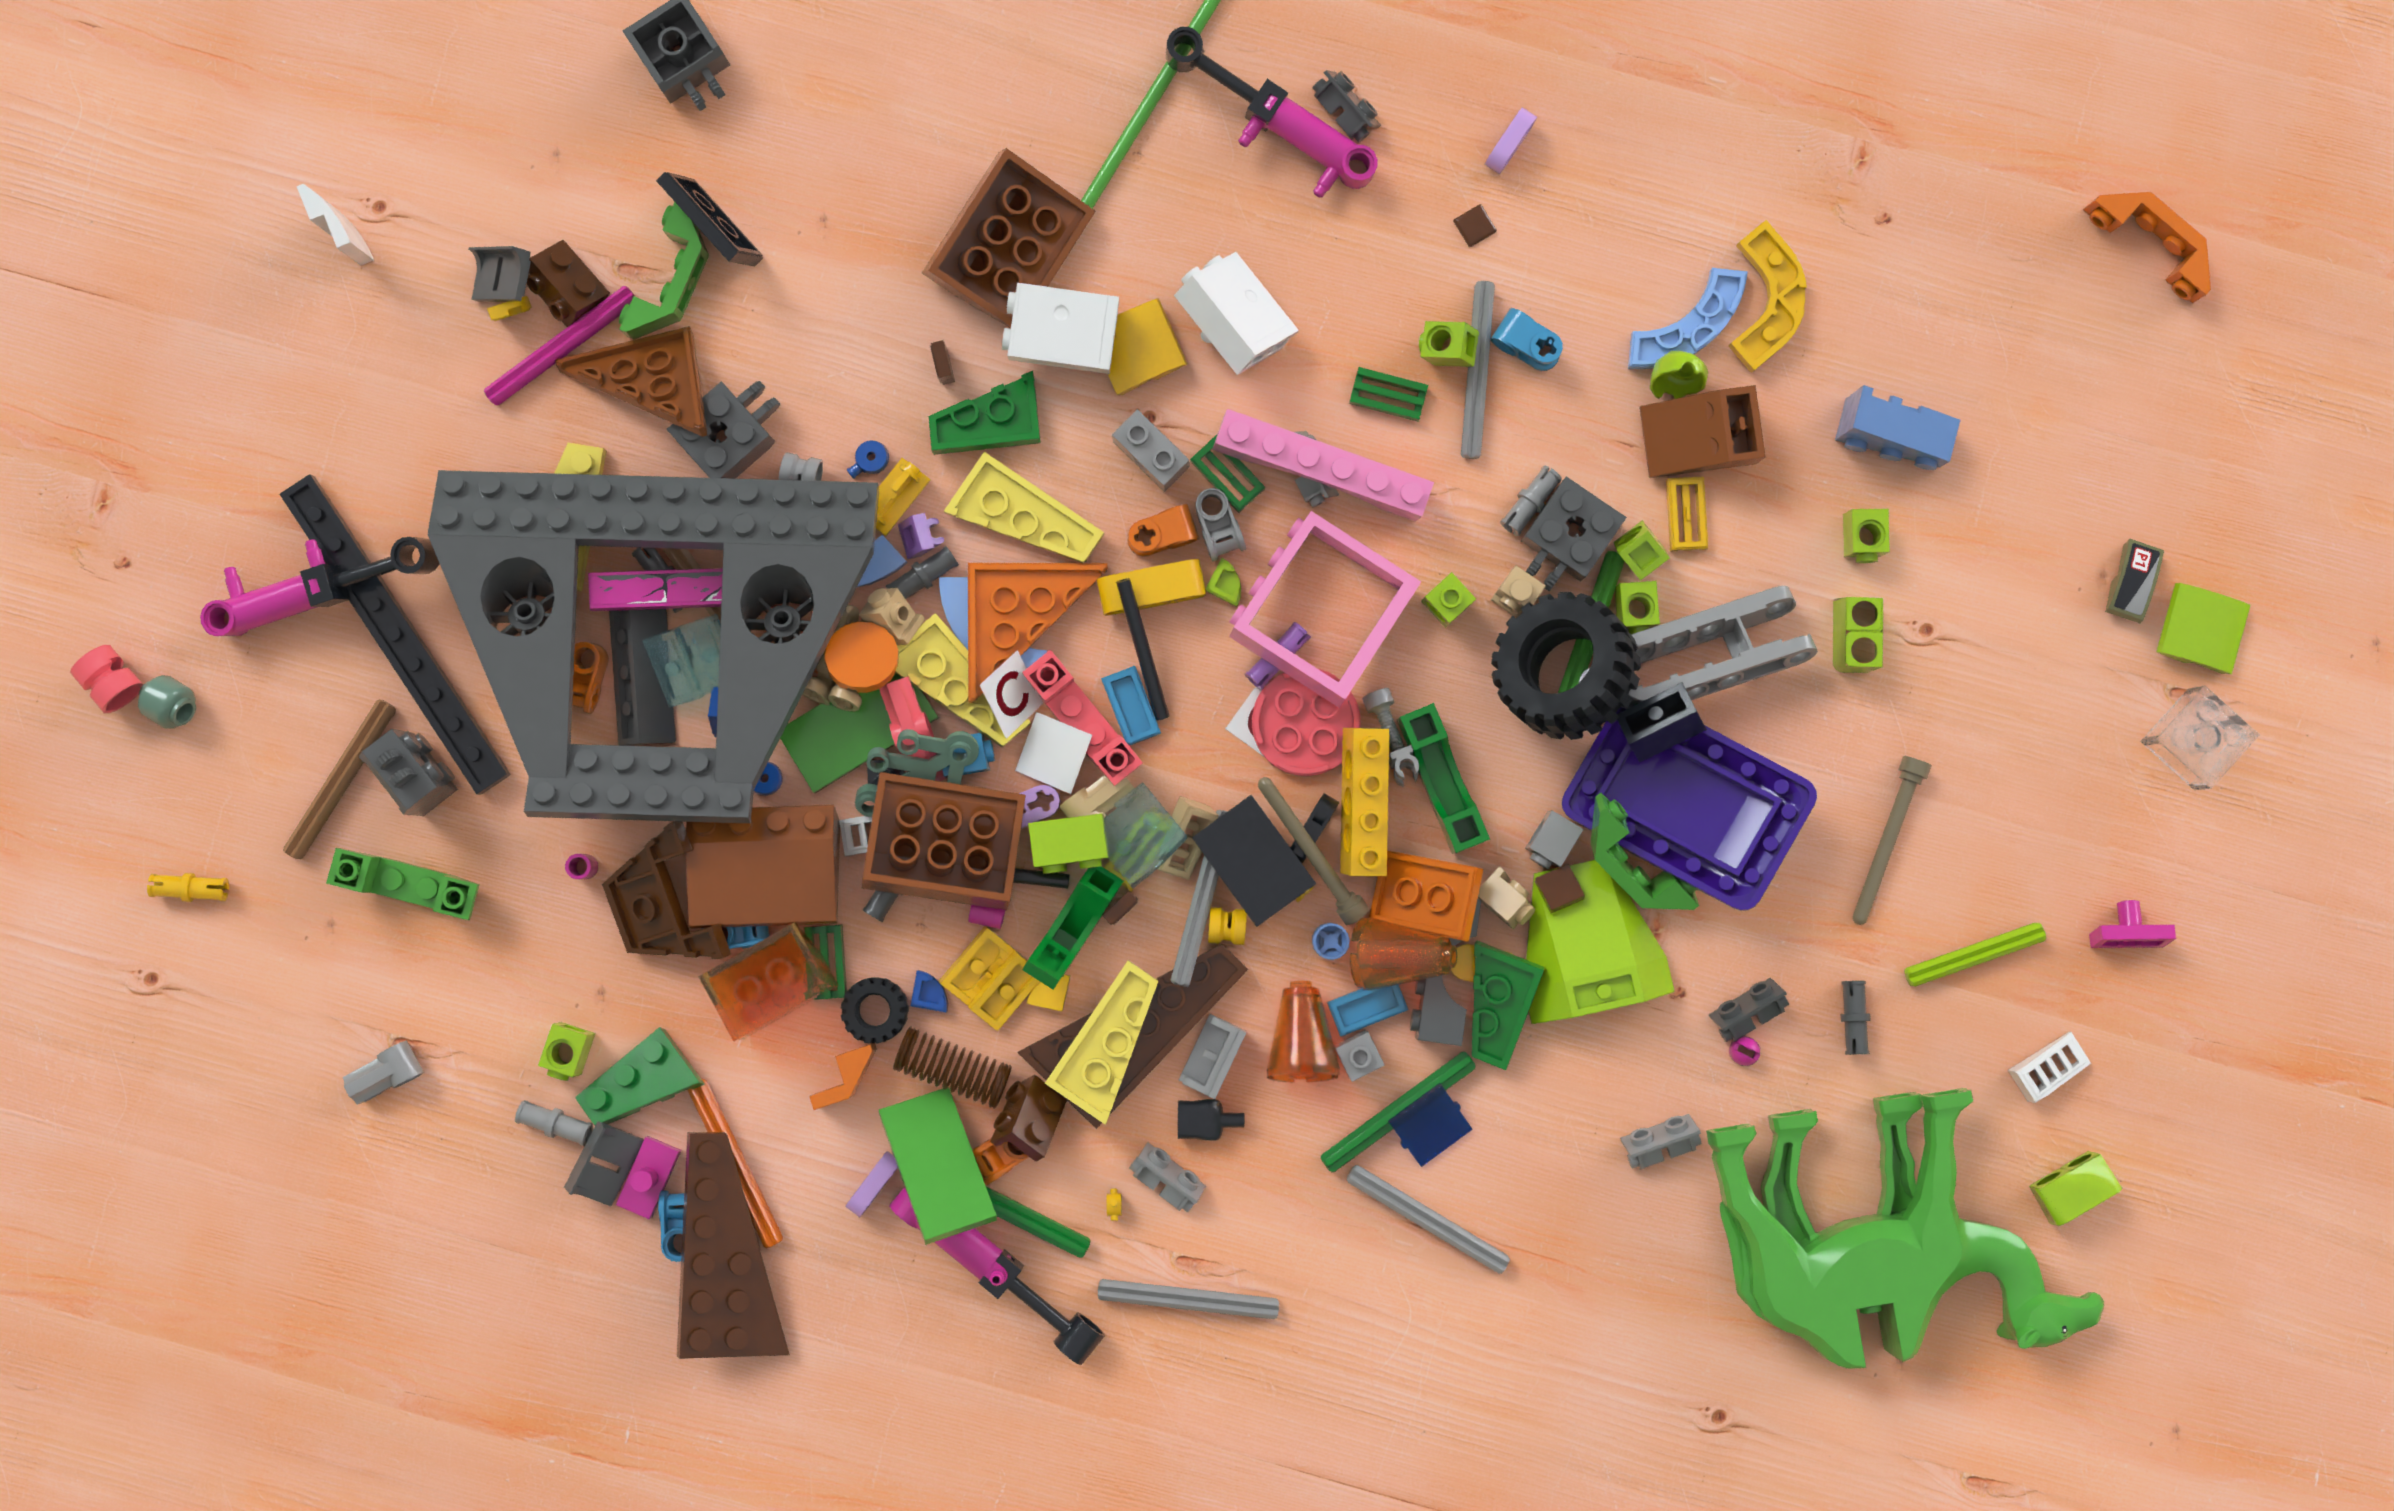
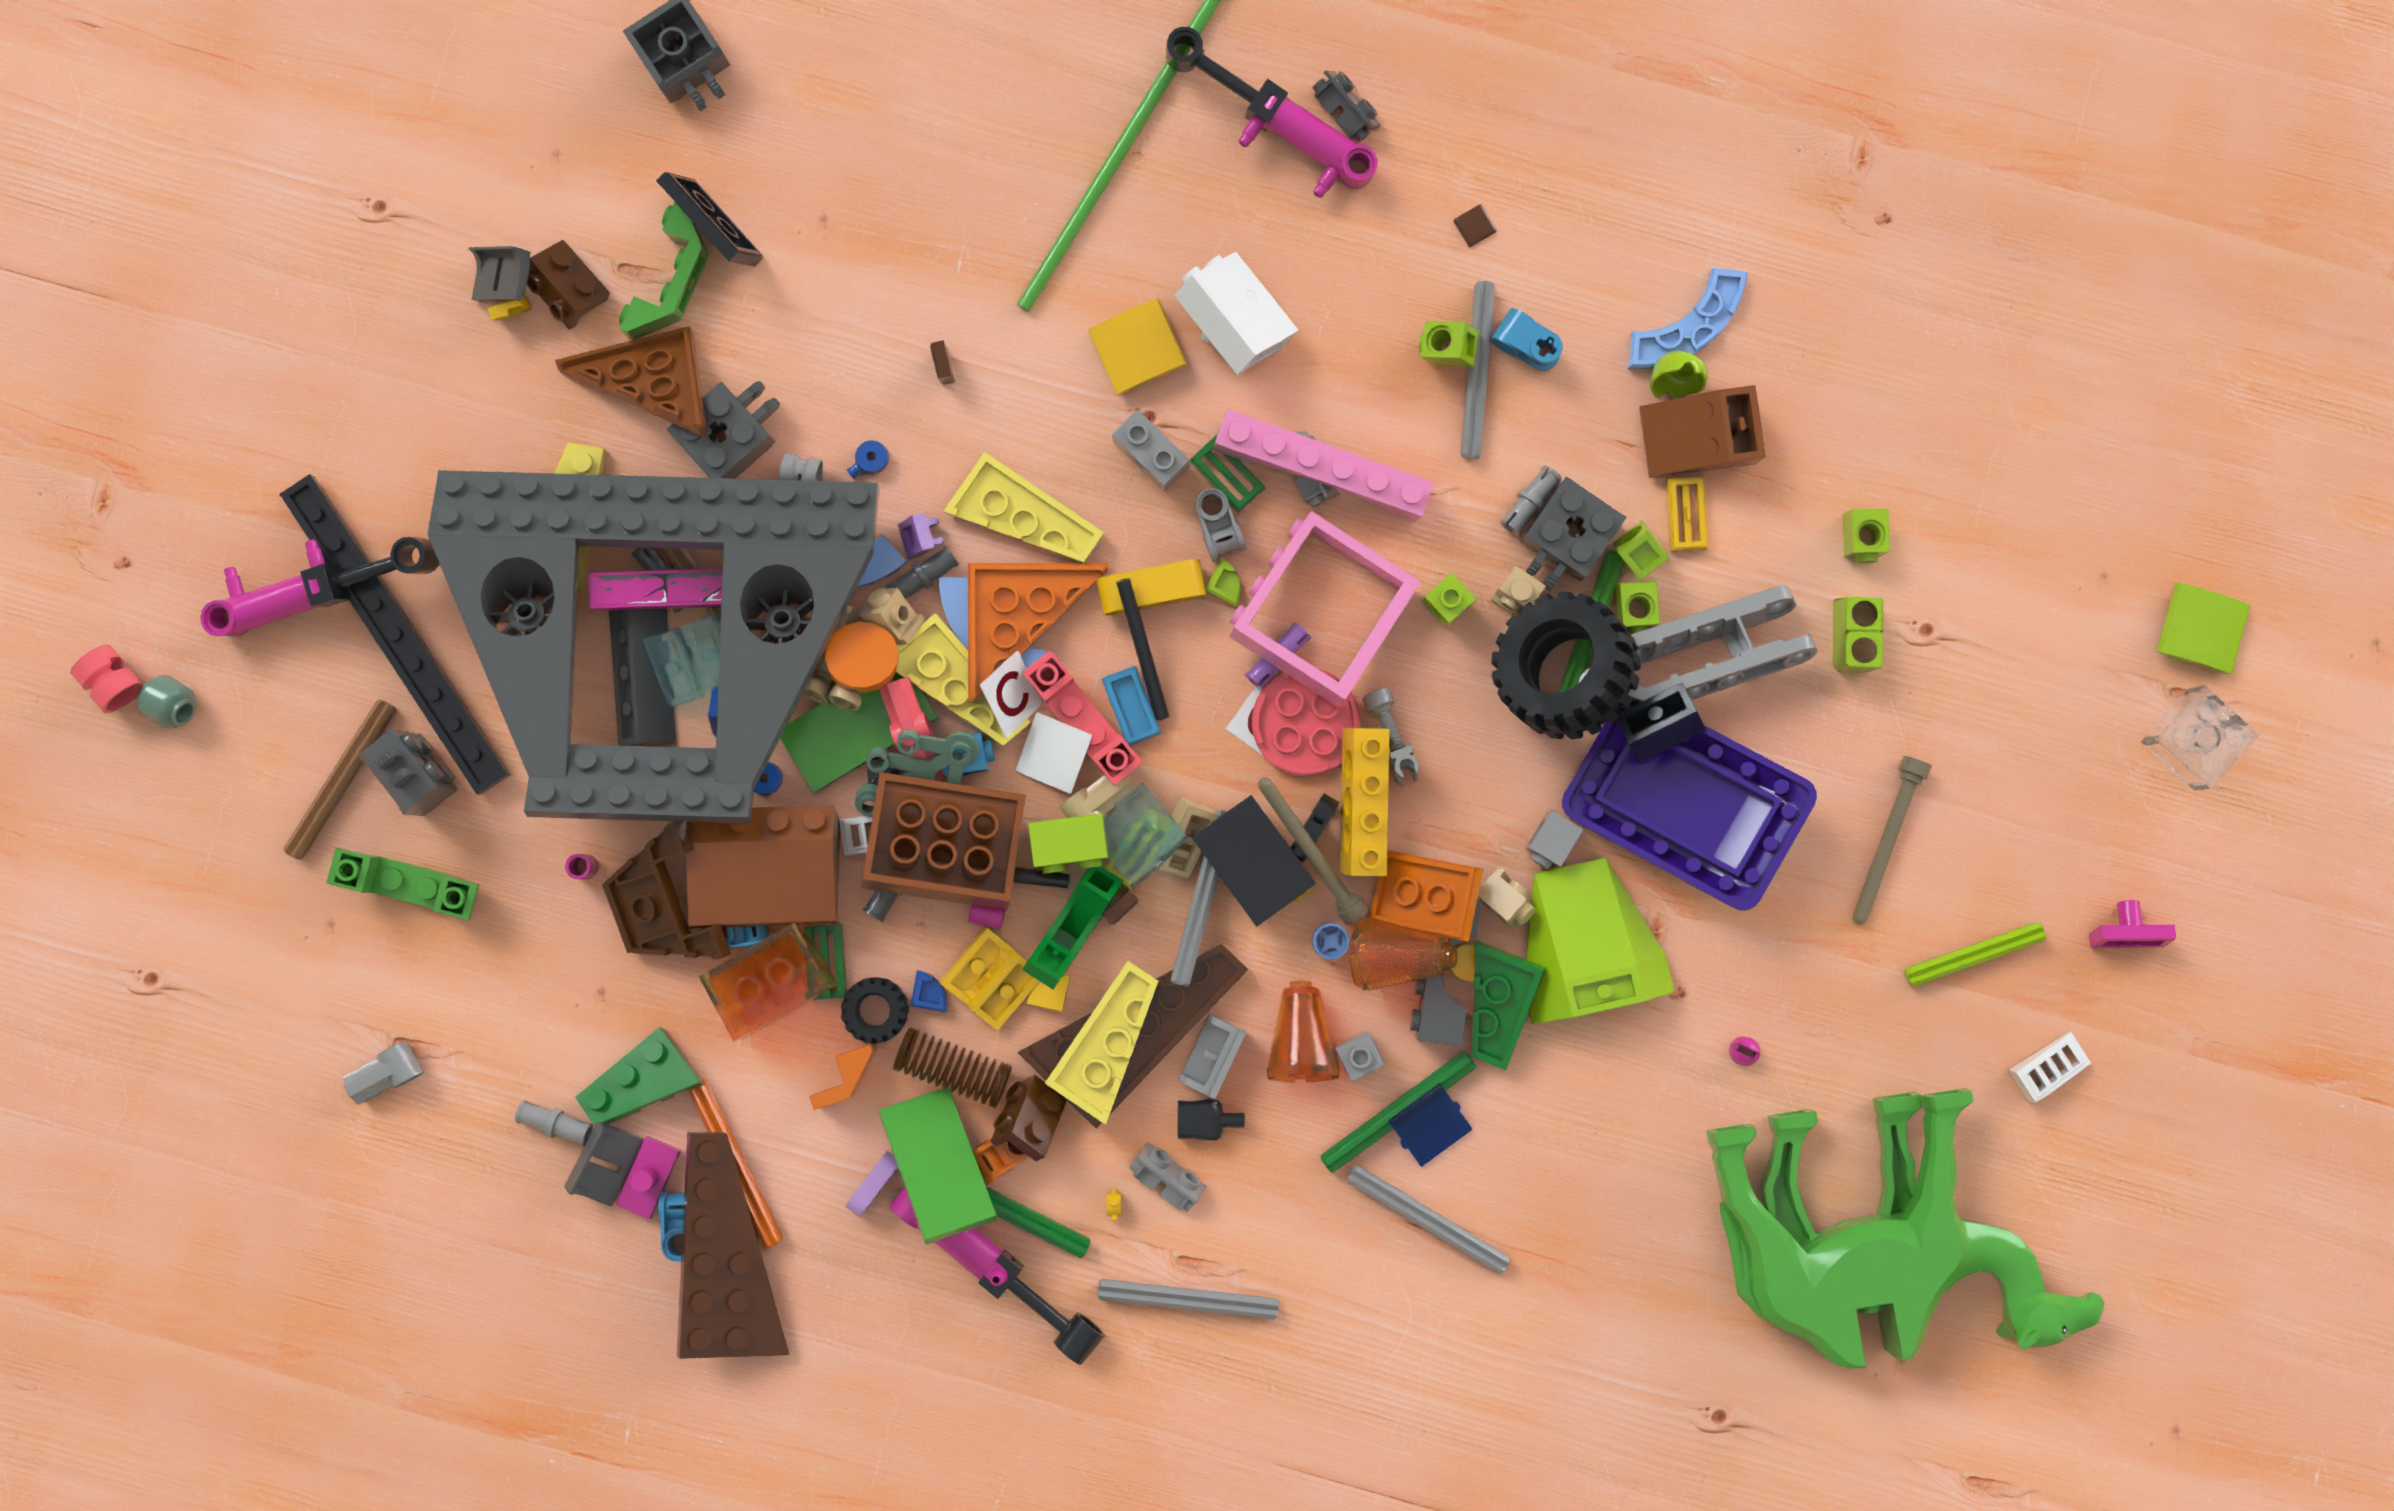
yellow pin [147,873,229,902] -> none
white slope [296,184,374,265] -> none
dark pink axle [484,286,635,406] -> none
lime brick [538,1022,596,1081] -> none
orange piece [572,642,609,714] -> none
yellow hinge [876,457,931,536] -> none
dark orange slope [922,148,1096,328] -> none
green wing [929,370,1041,455] -> none
white piece [1002,283,1119,374] -> none
lavender beam [1019,785,1061,829] -> none
orange piece [1128,504,1200,557] -> none
yellow wheel [1208,907,1247,945] -> none
dark azure tile [1327,976,1408,1037] -> none
green tile [1349,367,1428,422] -> none
green arch [1397,703,1490,854] -> none
lavender beam [1485,107,1537,174] -> none
reddish brown tile [1535,864,1585,914] -> none
bright green slope [1590,793,1699,910] -> none
light grey hinge [1620,1114,1702,1170] -> none
dark grey hinge [1709,978,1789,1042] -> none
yellow plate [1728,220,1807,373] -> none
medium blue wedge [1835,385,1960,470] -> none
dark grey pin [1840,981,1871,1055] -> none
lime piece [2029,1151,2123,1226] -> none
orange slope [2083,192,2211,303] -> none
slope [2105,539,2164,624] -> none

